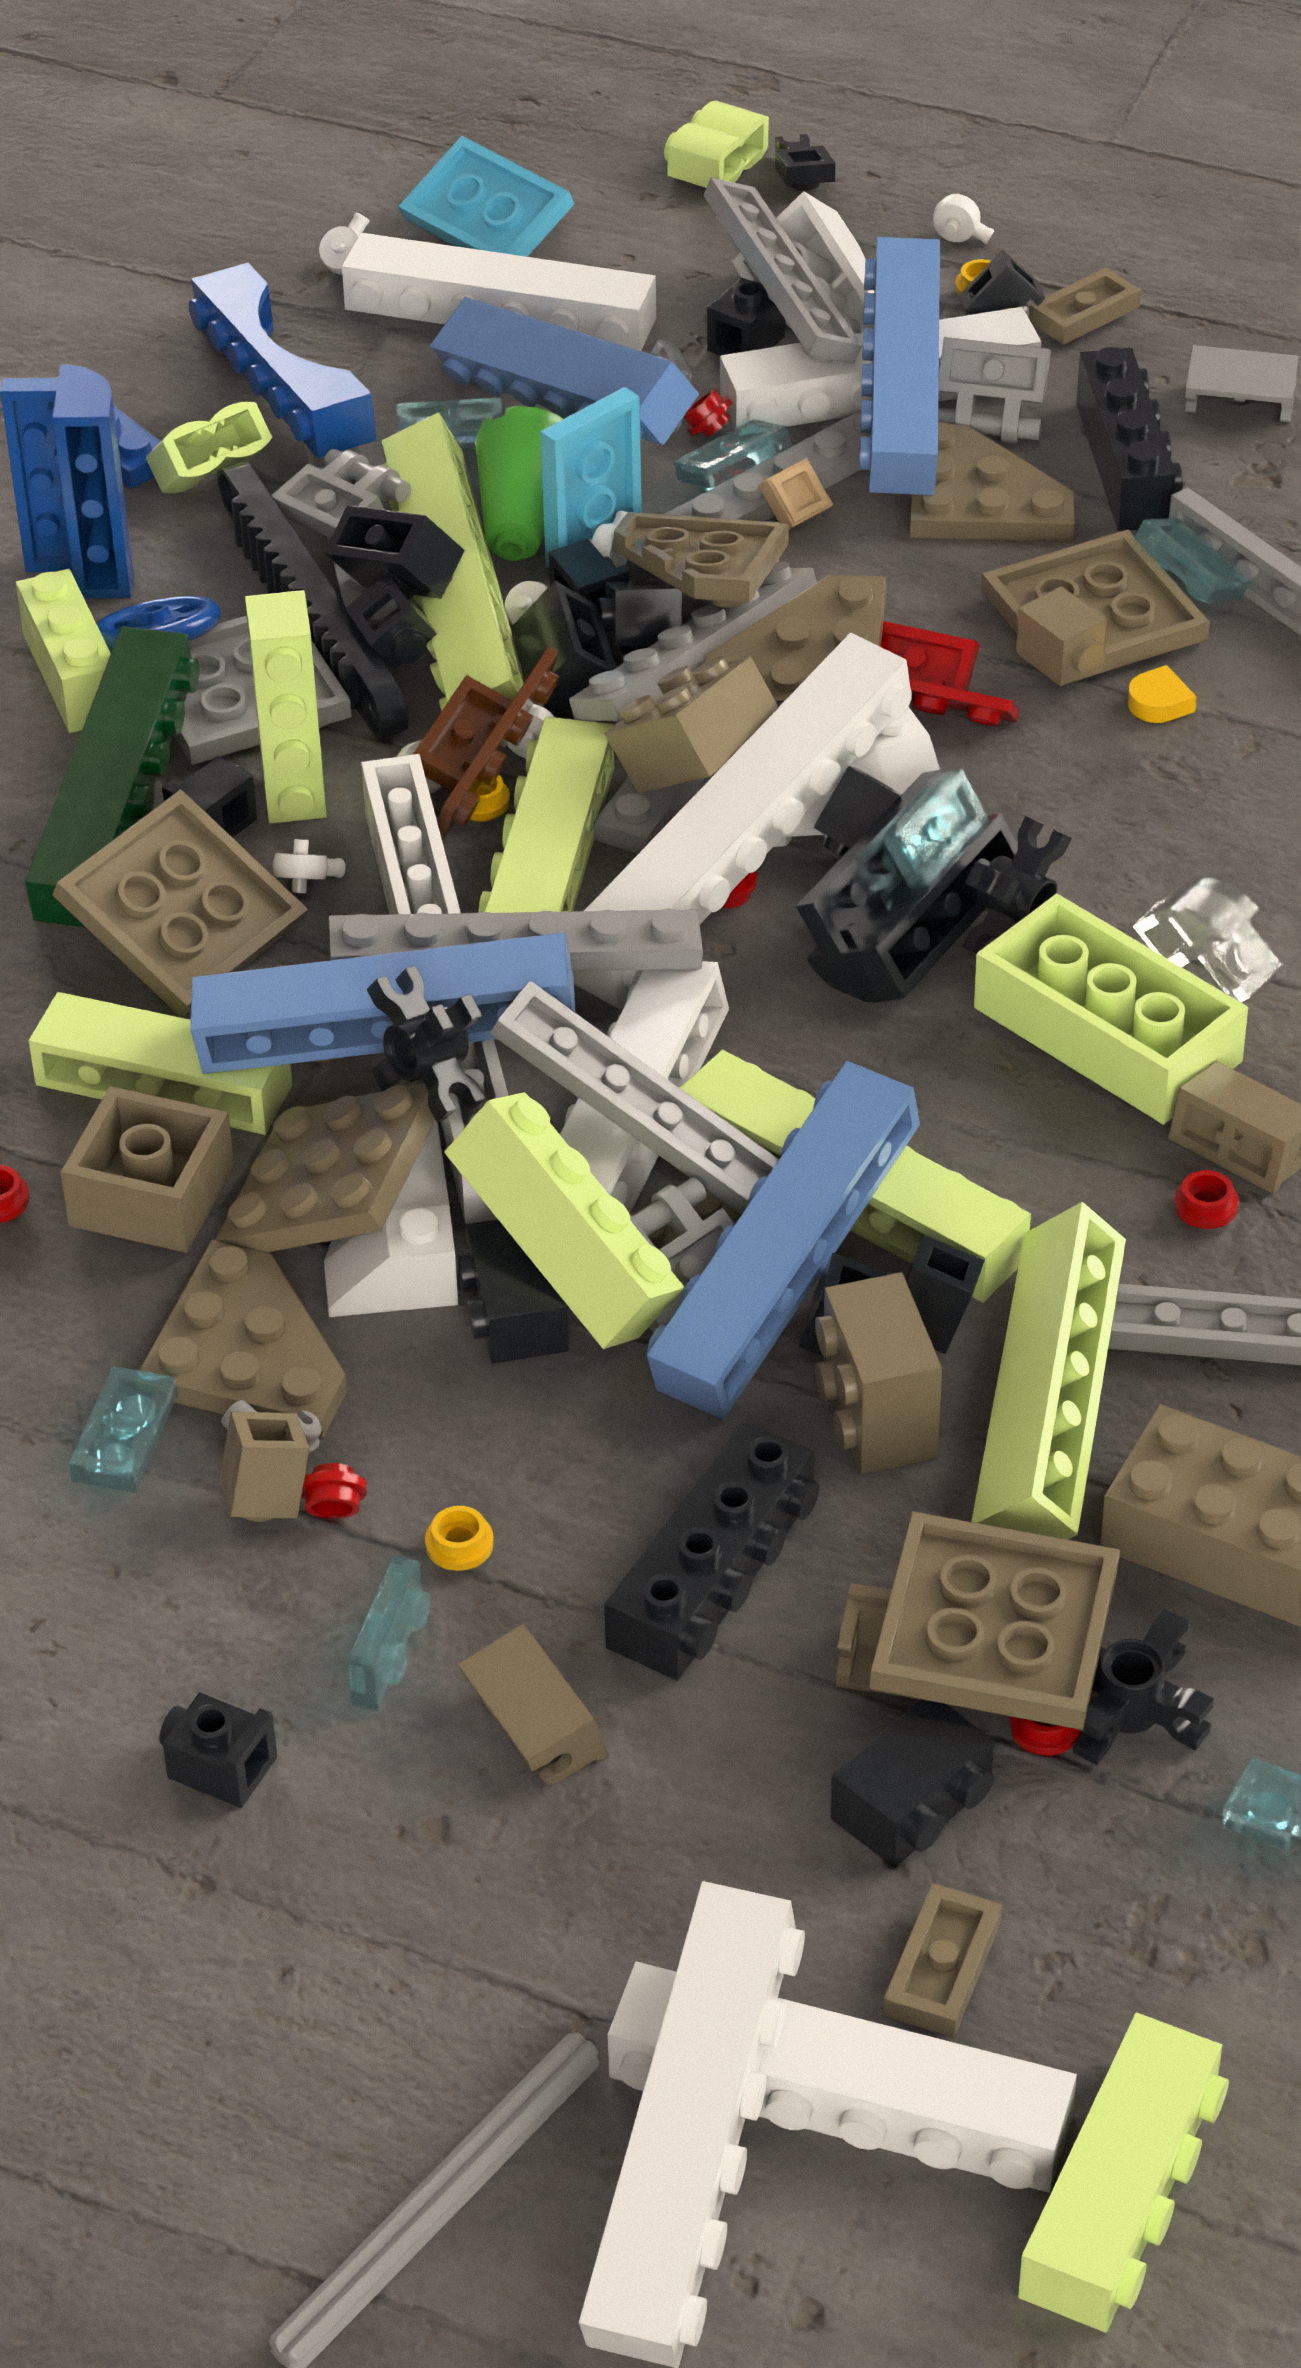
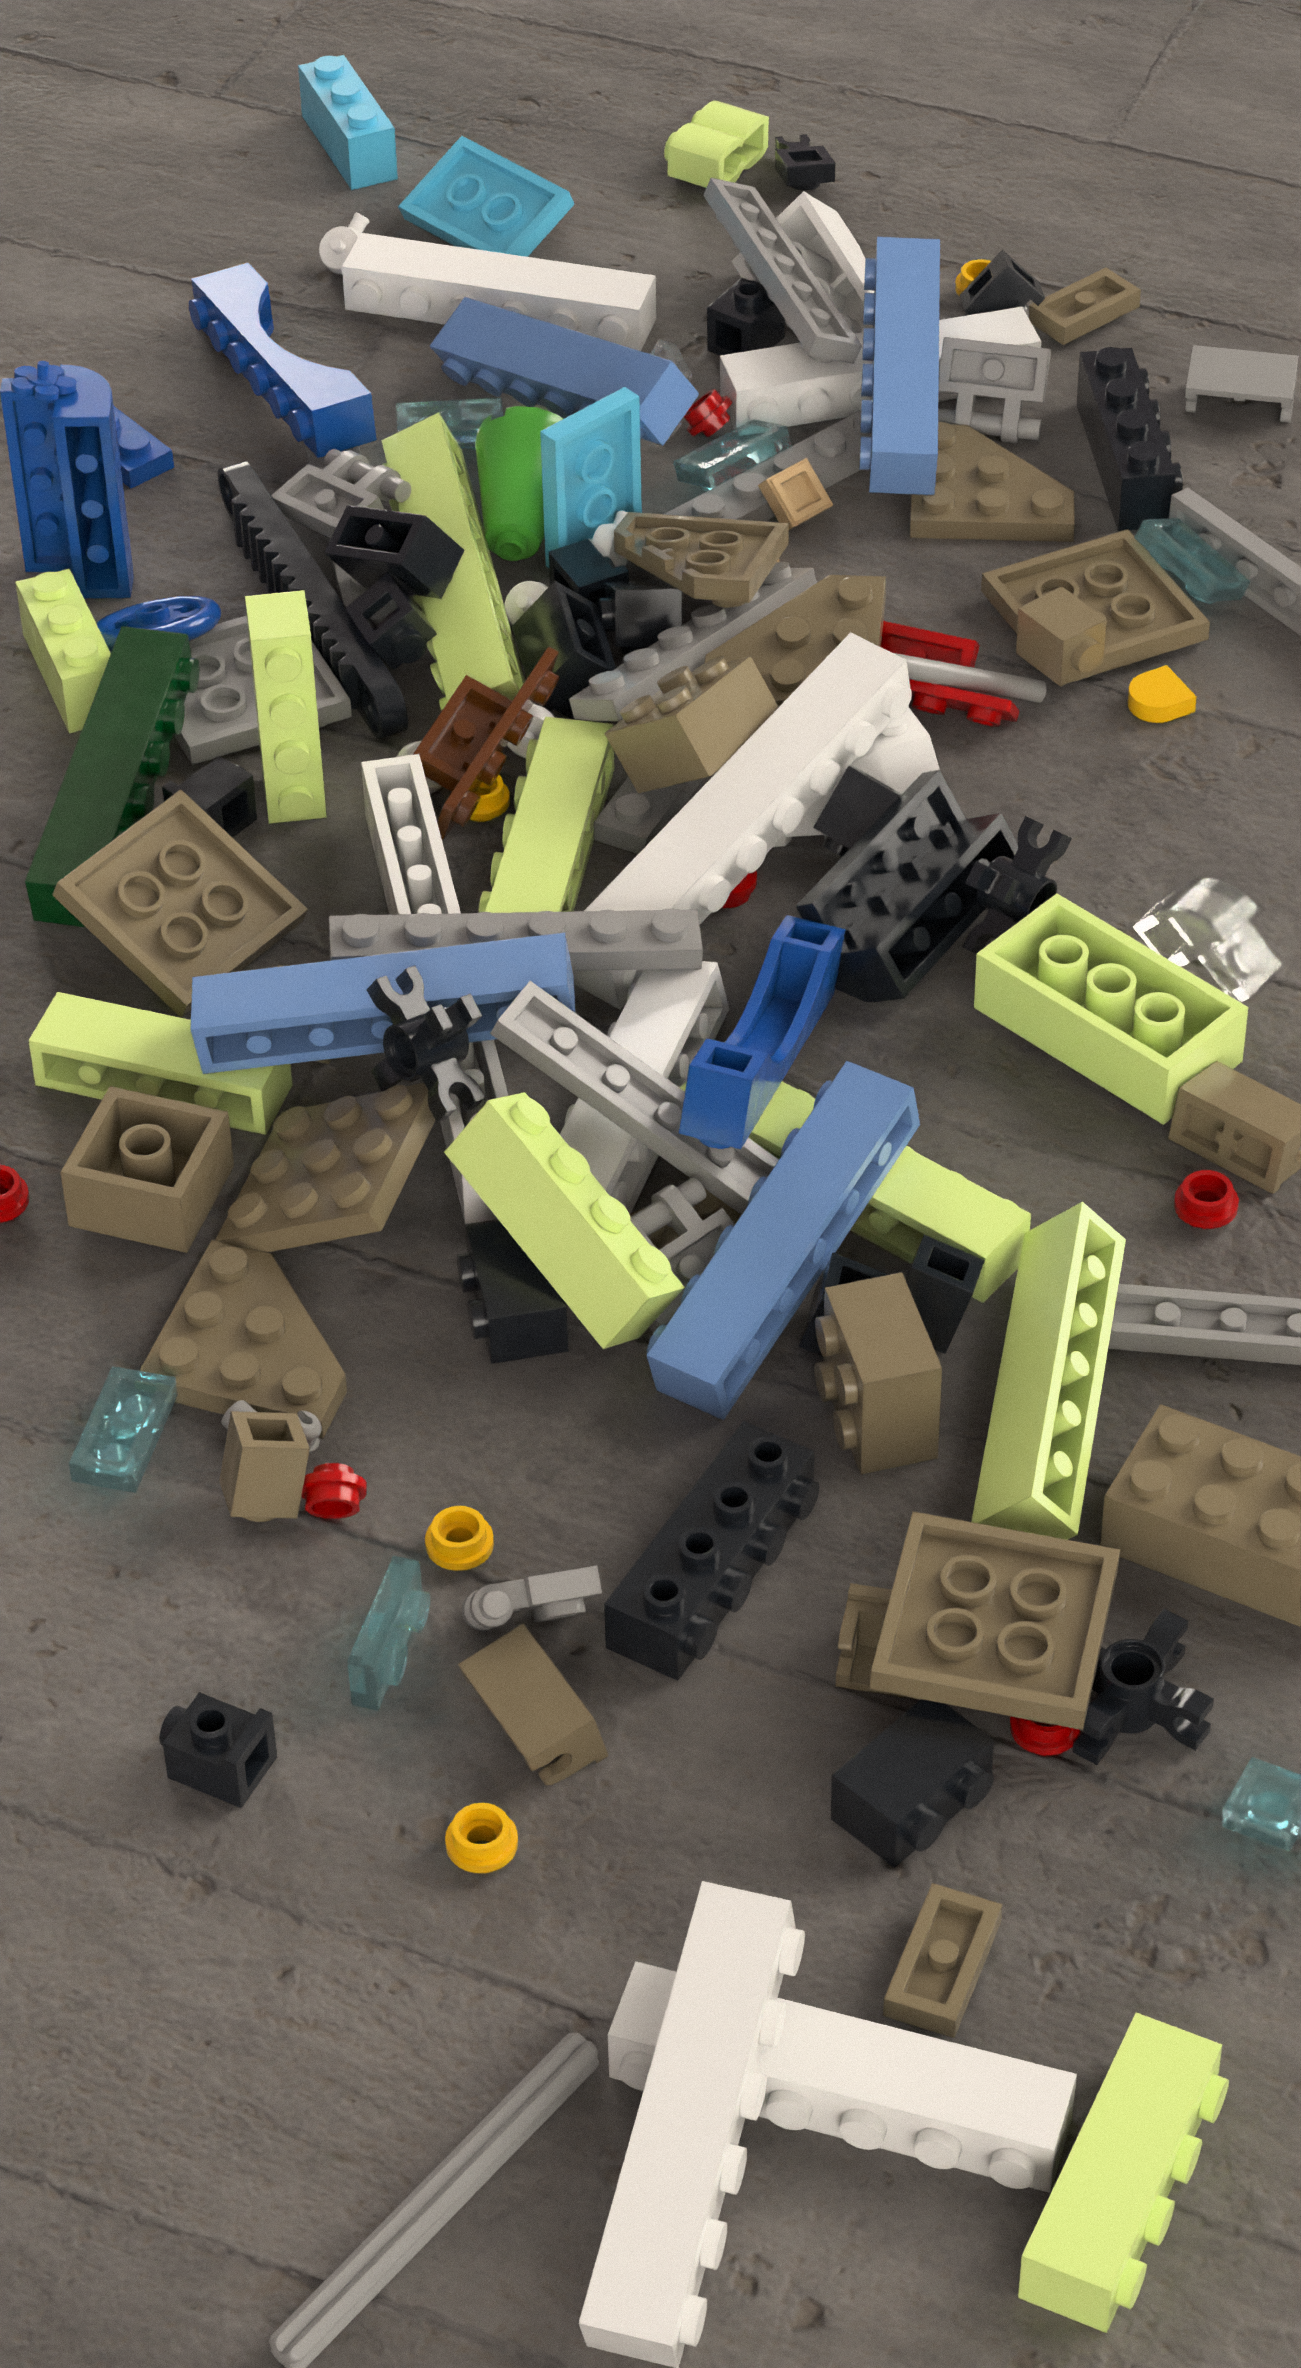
yellowish green brick [146,402,272,493] -> none
white piece [272,839,345,893] -> none
white wedge [324,1120,458,1317] -> none
clear light blue plate [882,769,989,888] -> none
white piece [933,194,994,244] -> none
none -> blue plant [11,361,76,401]
none -> medium azure brick [298,55,398,190]
none -> yellow plate [445,1803,518,1873]
none -> light grey plate [462,1565,602,1631]
none -> blue arch [679,915,845,1149]
none -> light grey bar [894,653,1046,703]

